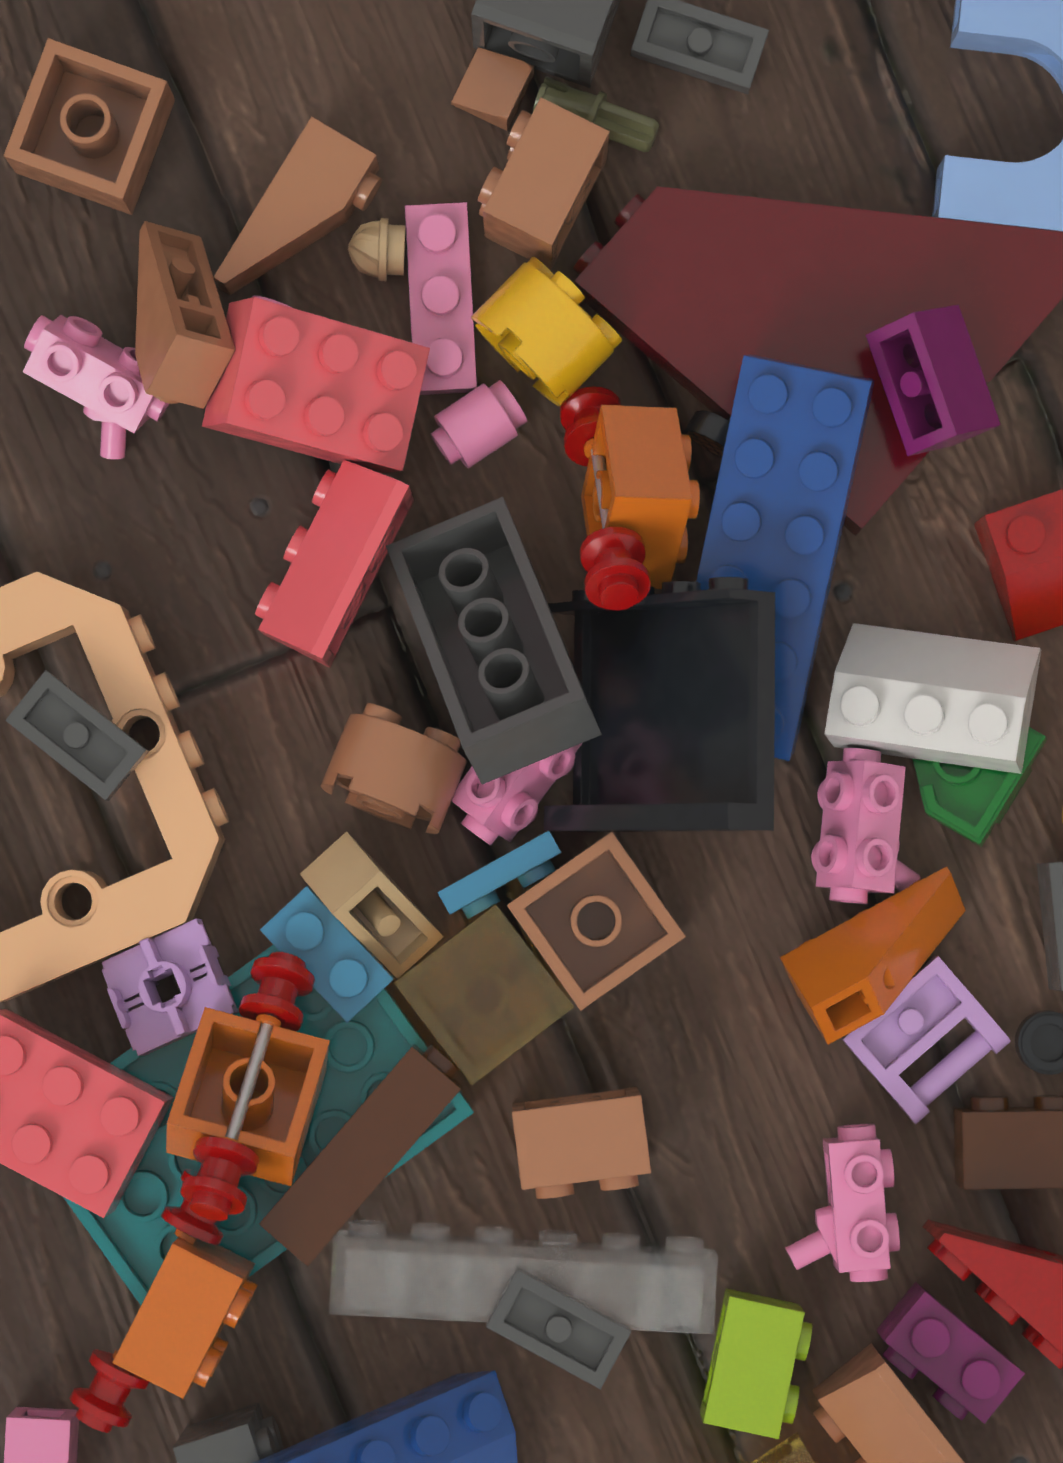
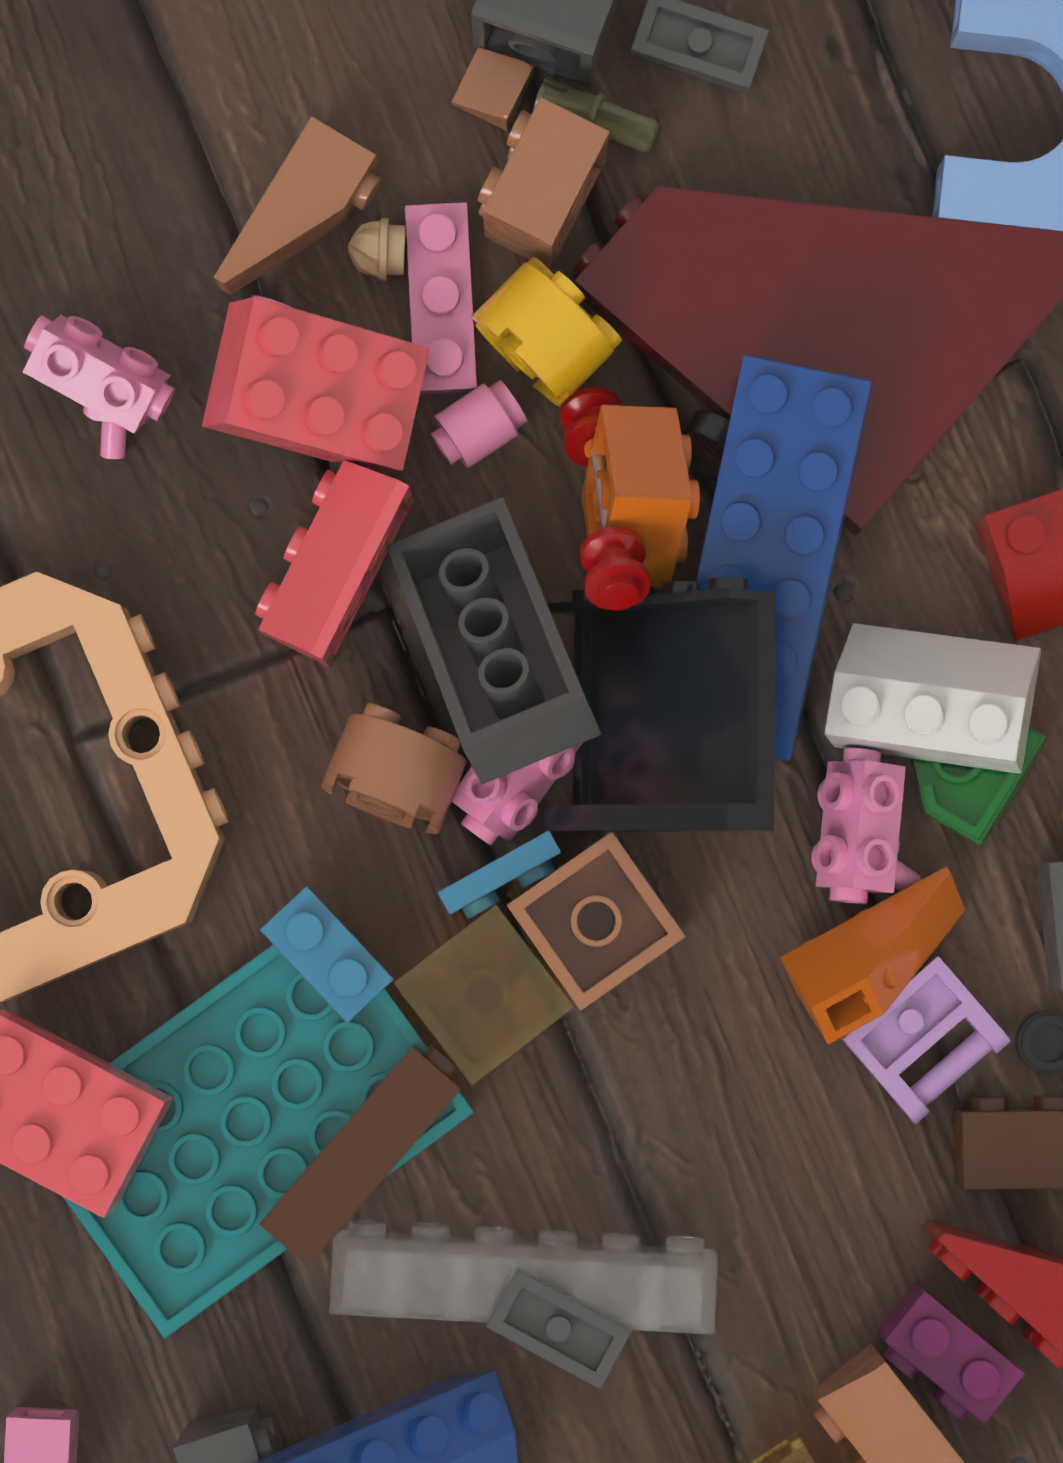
nougat brick [4,38,175,215] -> none
dark grey plate [5,670,149,801] -> none
orange brick [69,1164,258,1433] -> none
lavender piece [102,918,239,1056] -> none
nougat slope [135,221,235,409] -> none
orange brick [166,952,330,1221] -> none
tan slope [300,831,444,979] -> none
nougat brick [512,1087,651,1199] -> none
lime brick [700,1288,812,1439] -> none
bright pink brick [785,1124,900,1282] -> none
magenta brick [865,304,1001,456] -> none

